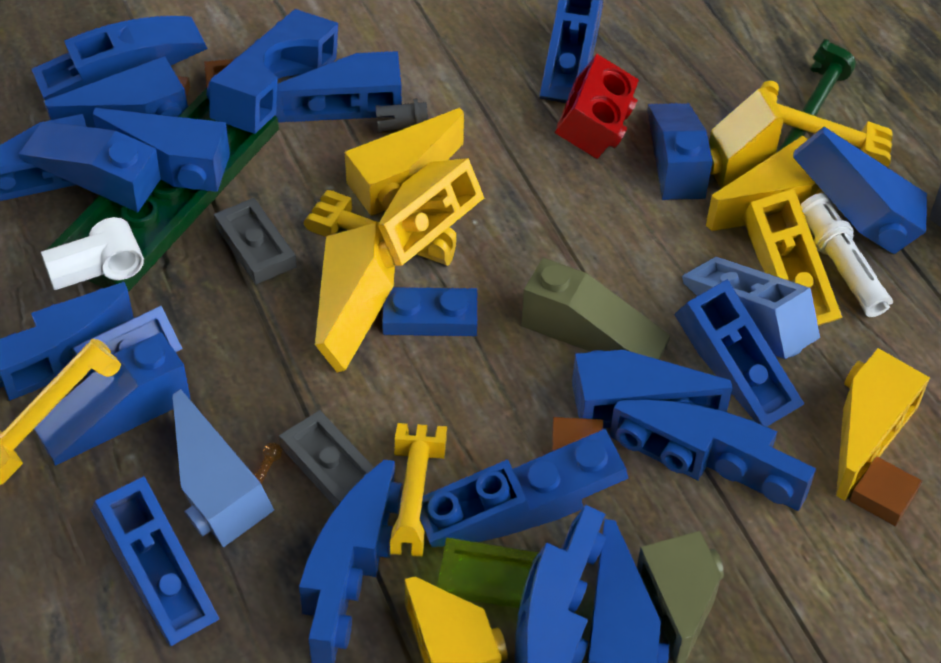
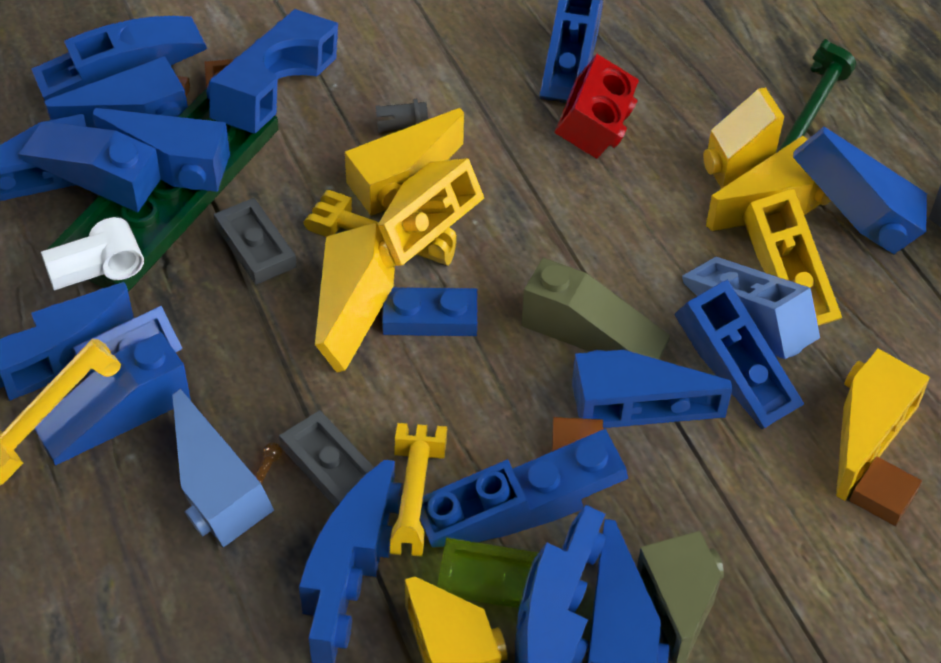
blue slope [91,476,220,646] -> none
blue slope [275,51,402,123] -> none
blue slope [610,400,816,512] -> none
blue slope [647,103,713,200] -> none
yellow hinge [761,81,893,167] -> none
white pin [801,193,893,317] -> none

